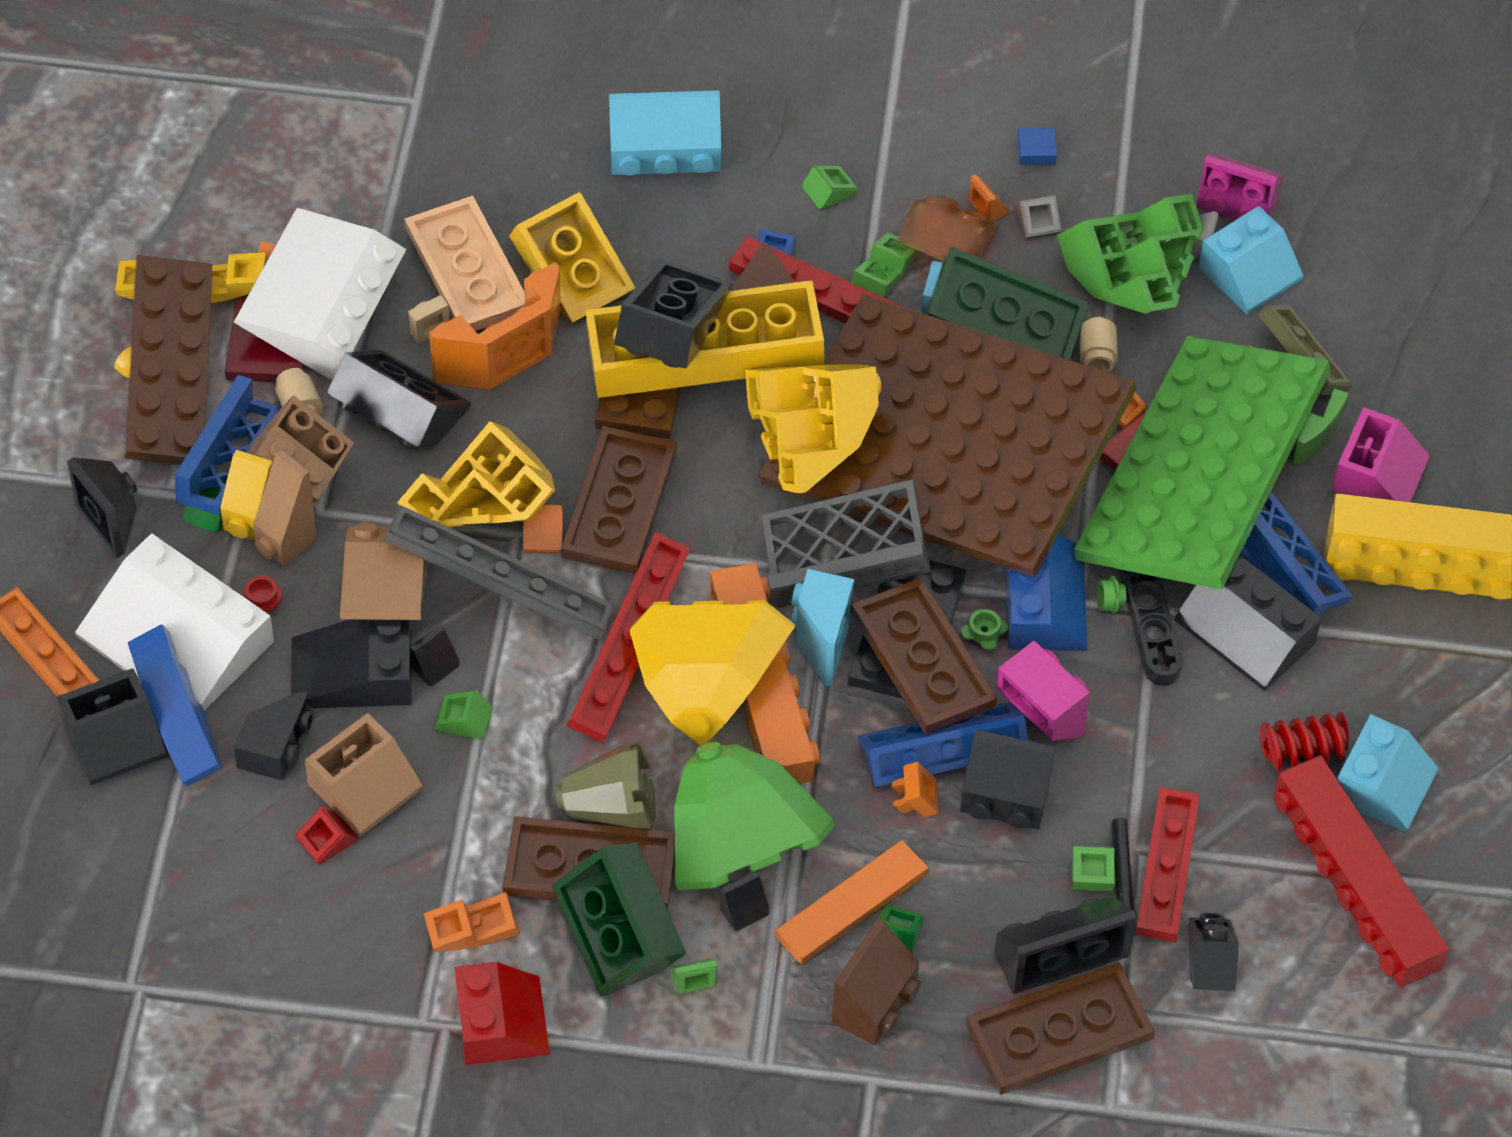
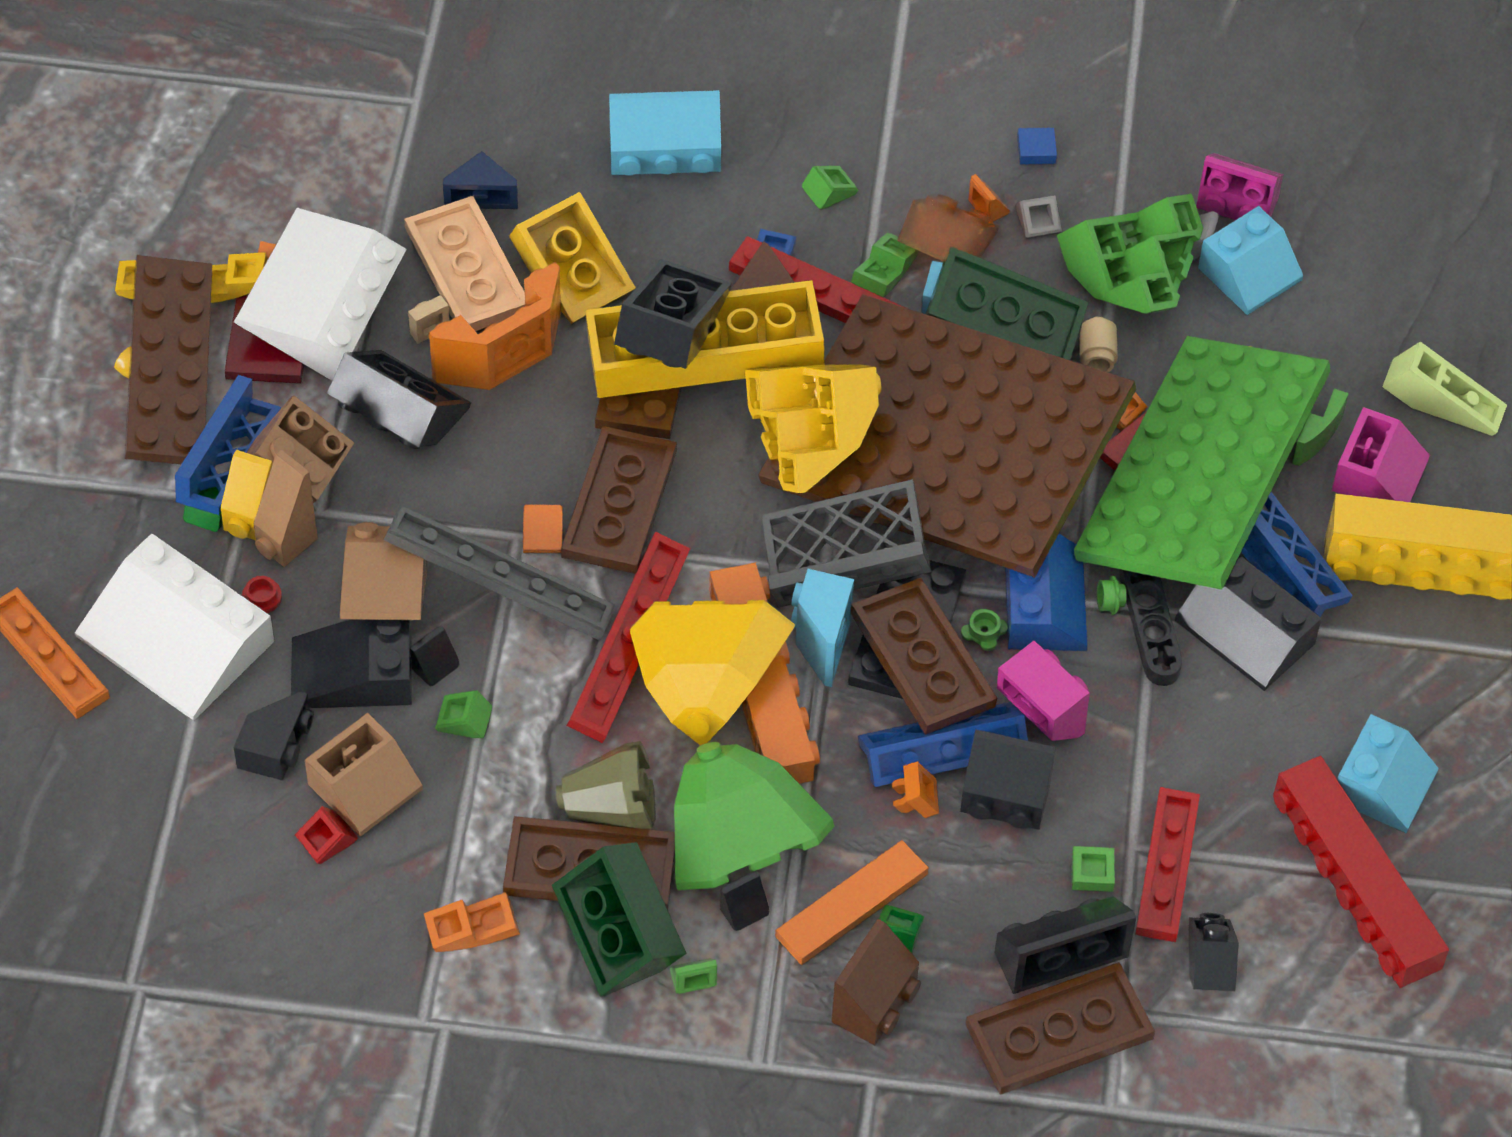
black slope [57,668,167,785] -> none
black slope [67,457,137,558] -> none
blue slope [127,624,222,786] -> none
tan brick [275,368,324,415] -> none
yellow brick [397,421,555,527] -> none
red slope [454,962,550,1065] -> none
black bar [1111,818,1136,931] -> none
olive tile [1259,306,1352,395] -> none
red piece [1260,711,1349,772] -> none
none -> dark blue slope [443,151,518,209]
none -> yellowish green slope [1382,342,1507,436]

